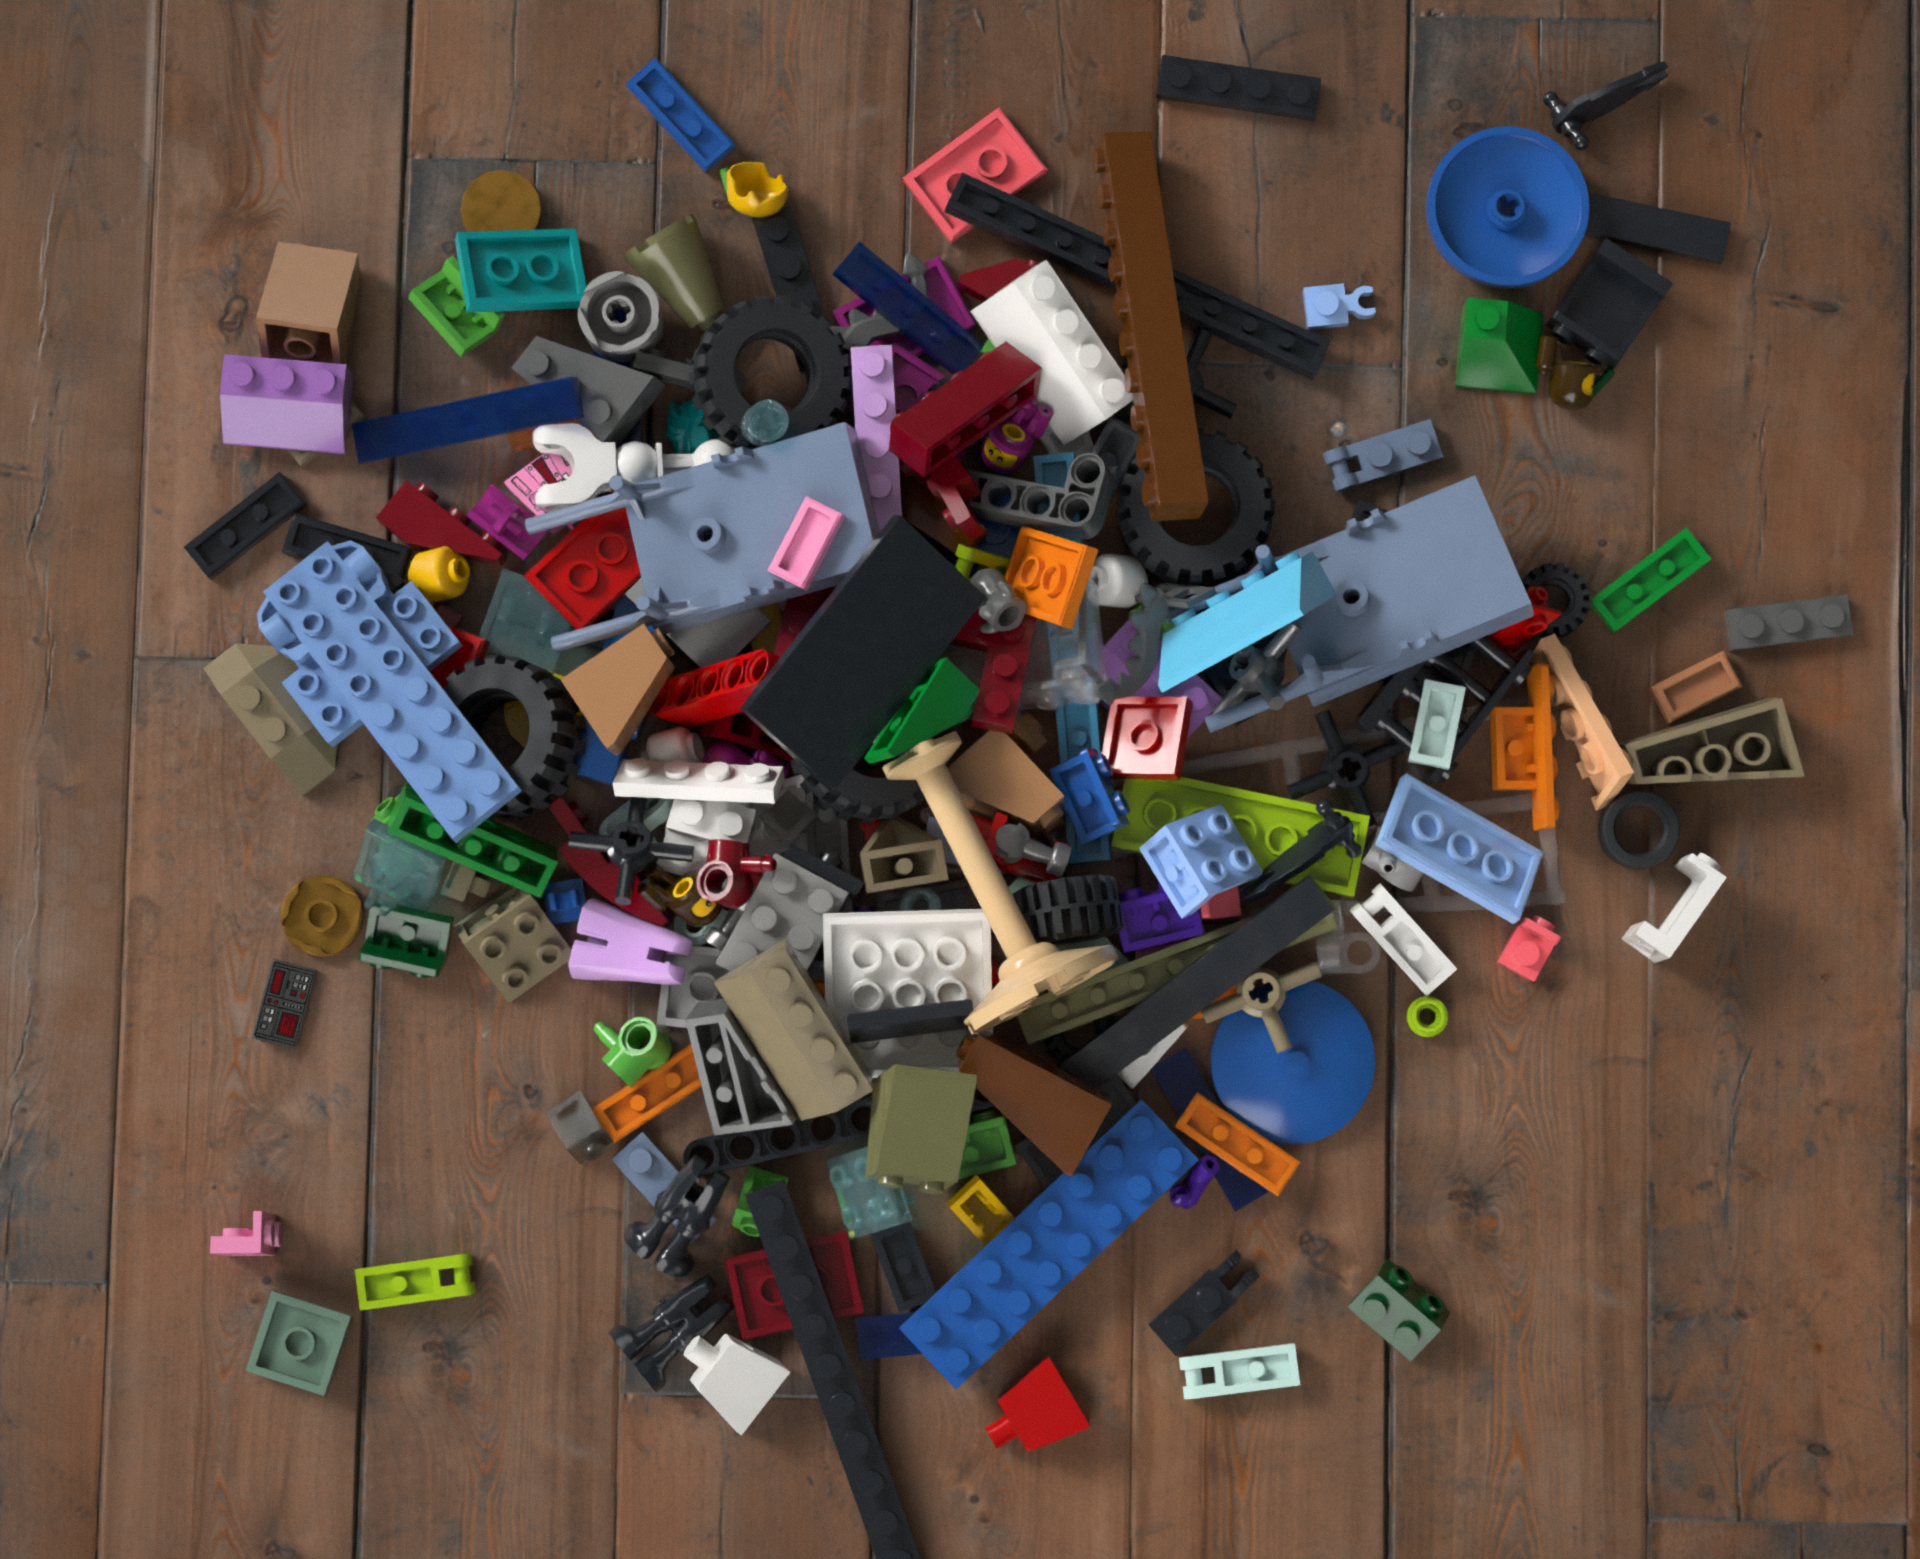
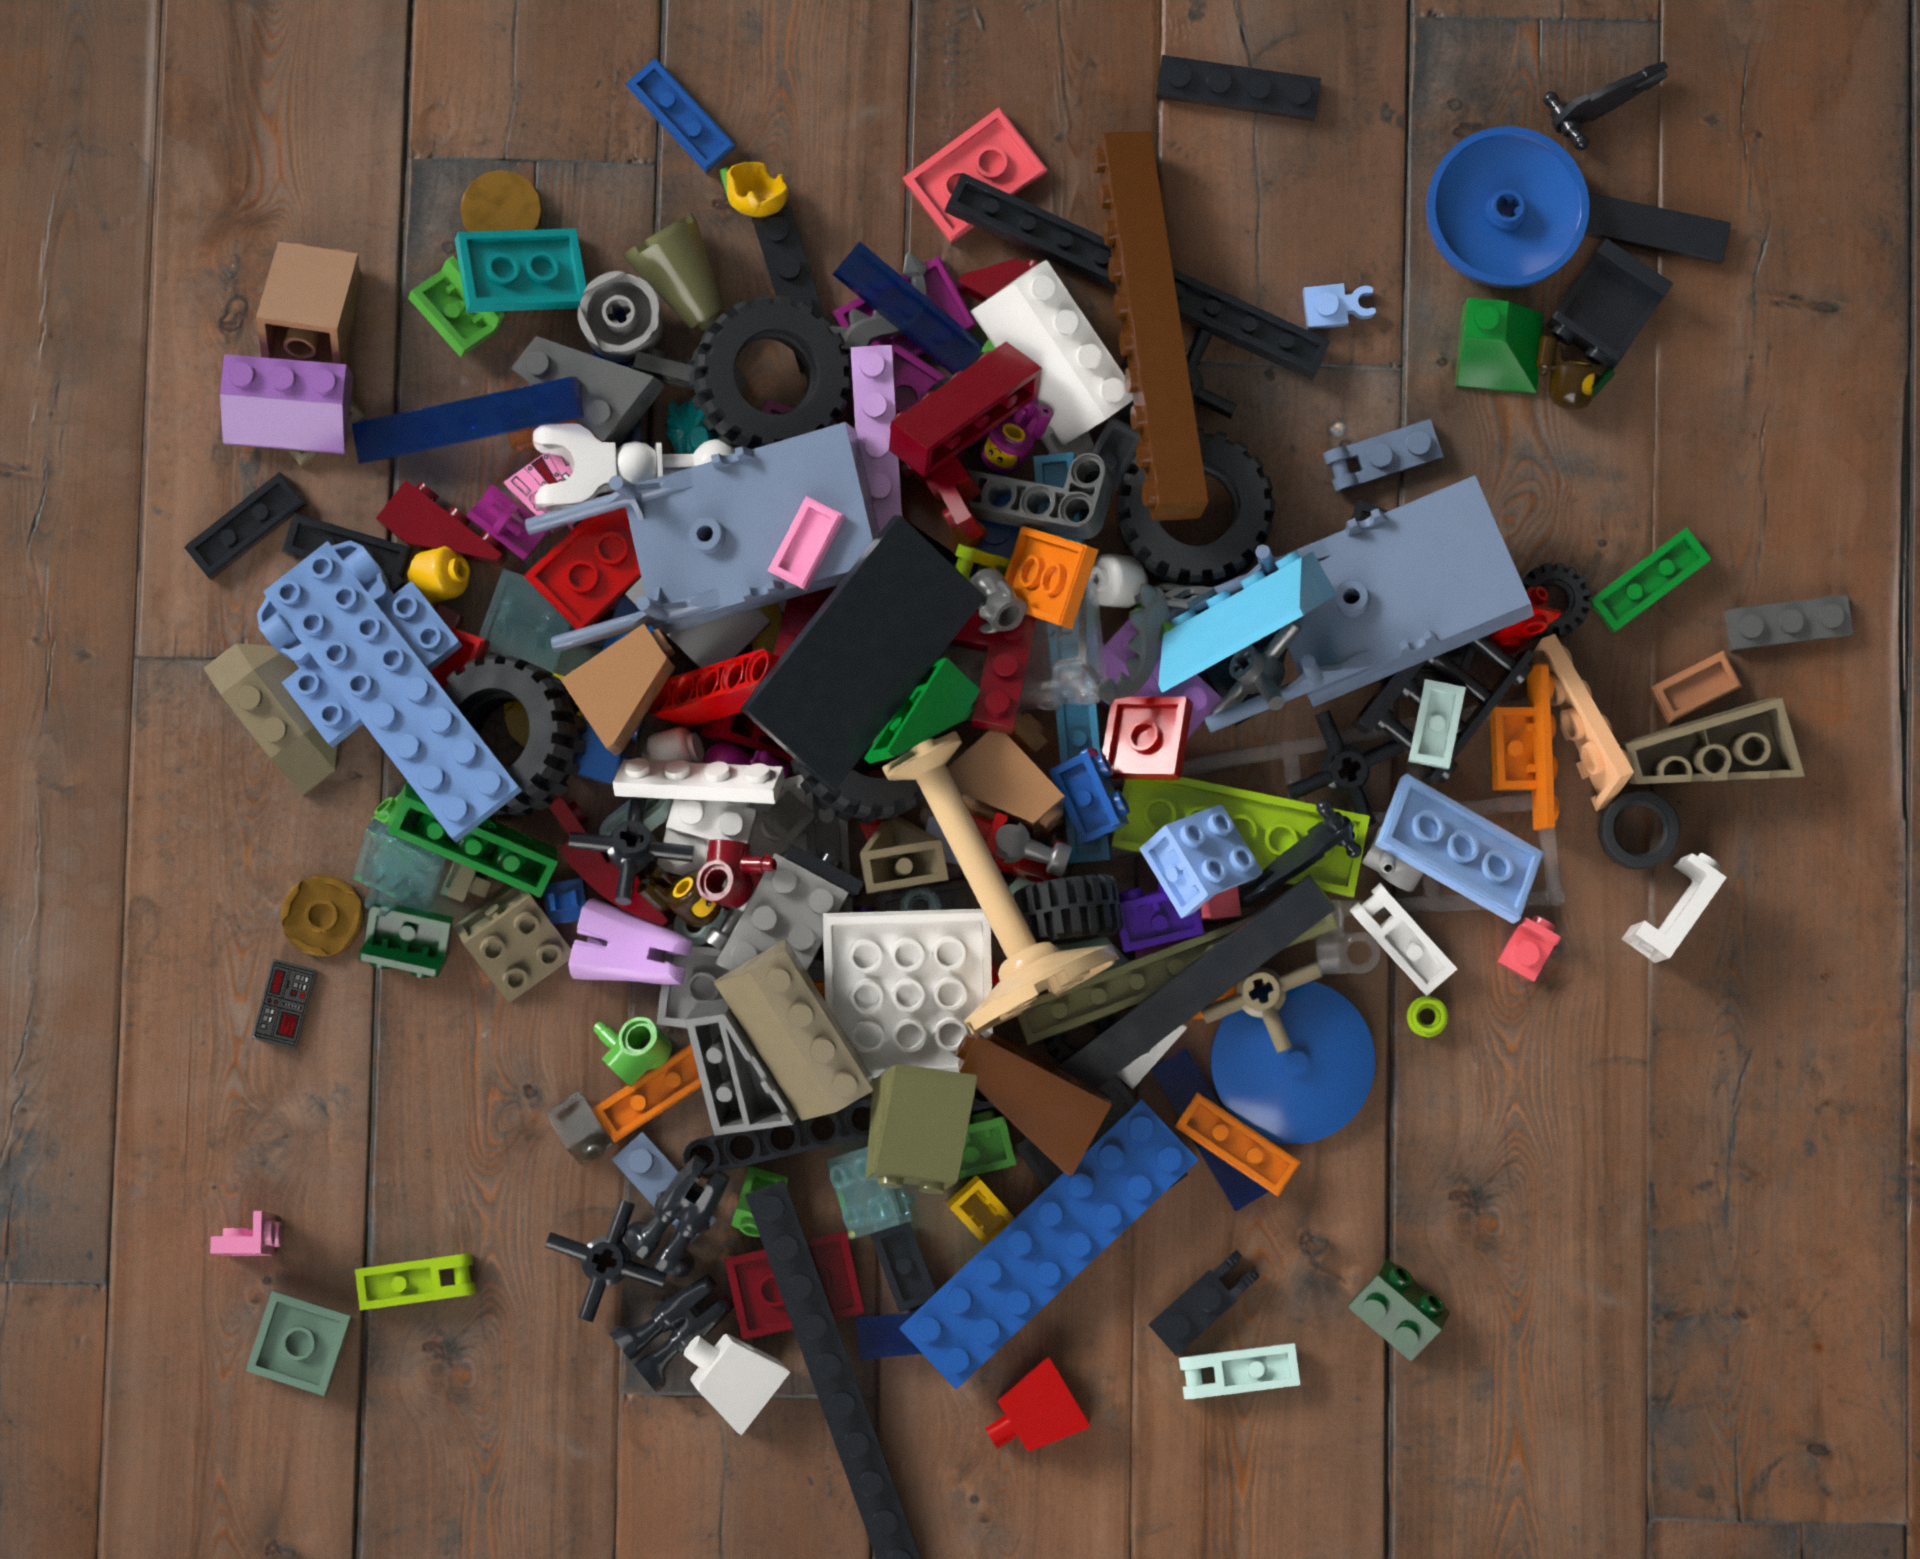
clear light blue wheel [741,399,789,446] -> none
black tile [847,999,973,1044] -> none
dark purple arm [1169,1155,1220,1209] -> none
none -> black bar [545,1199,668,1322]

